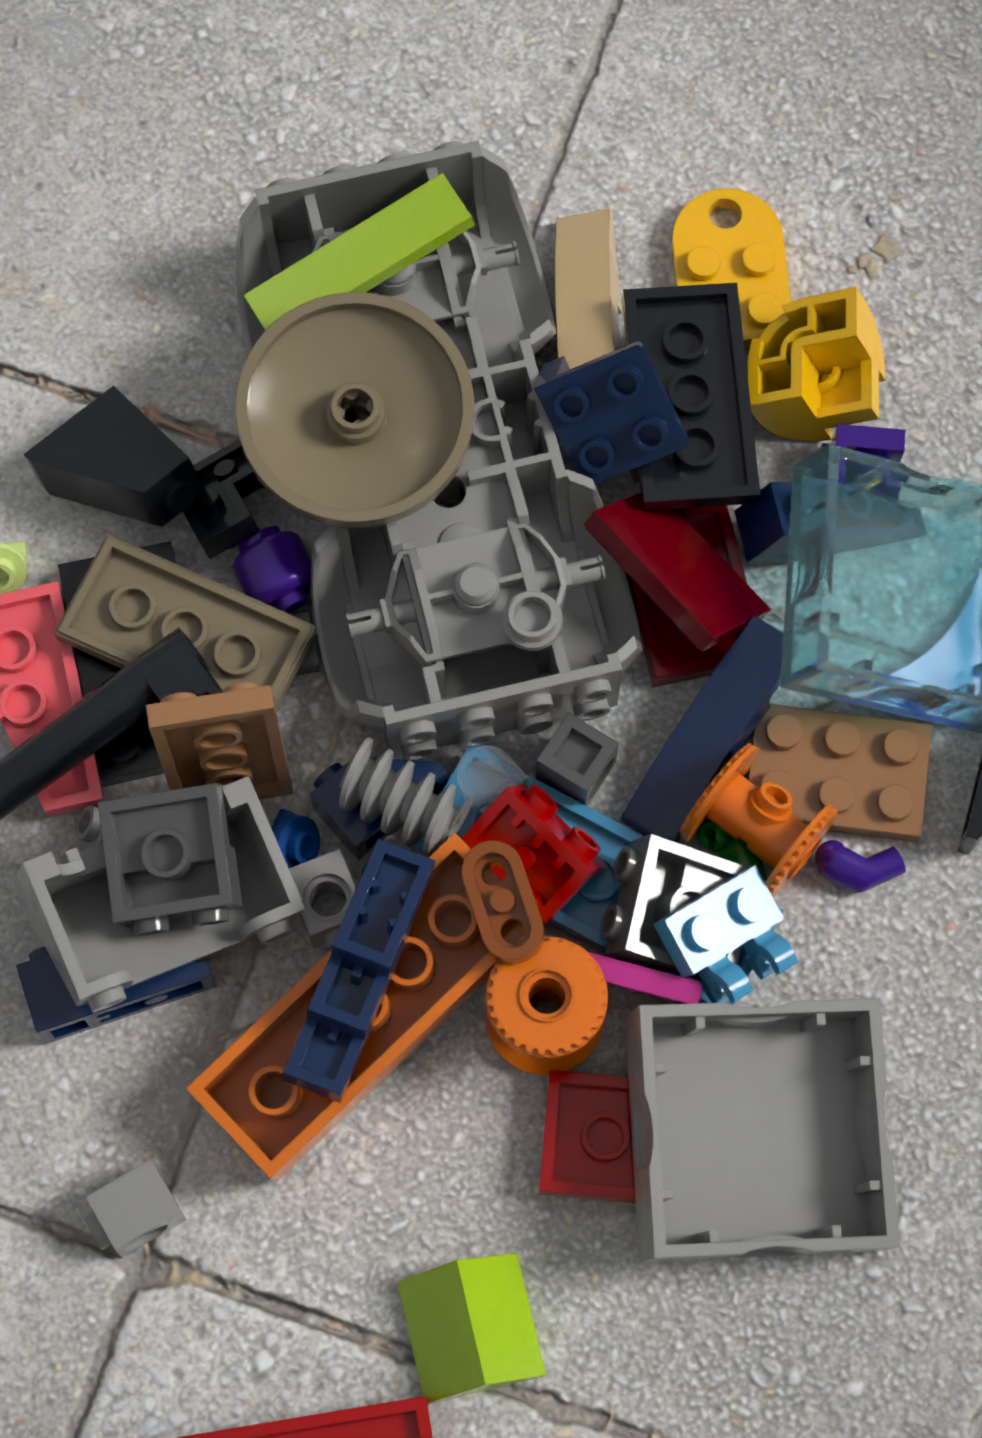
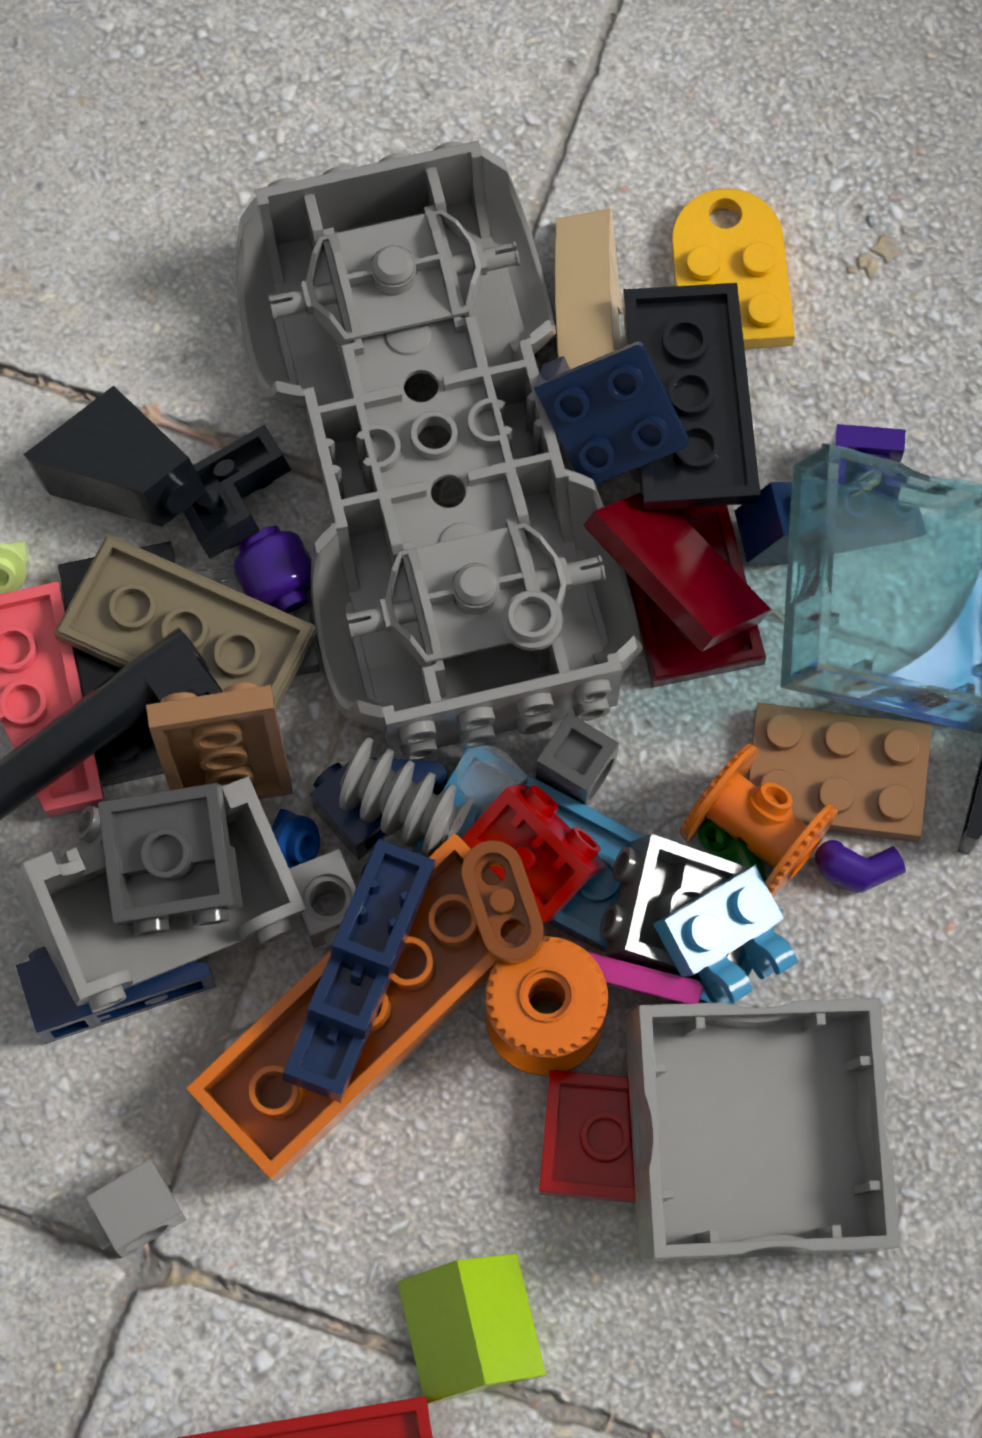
dark tan dish [235,292,474,528] -> none
lime tile [244,173,475,331] -> none
dark blue slope [621,615,803,842] -> none
yellow brick [748,287,886,442] -> none

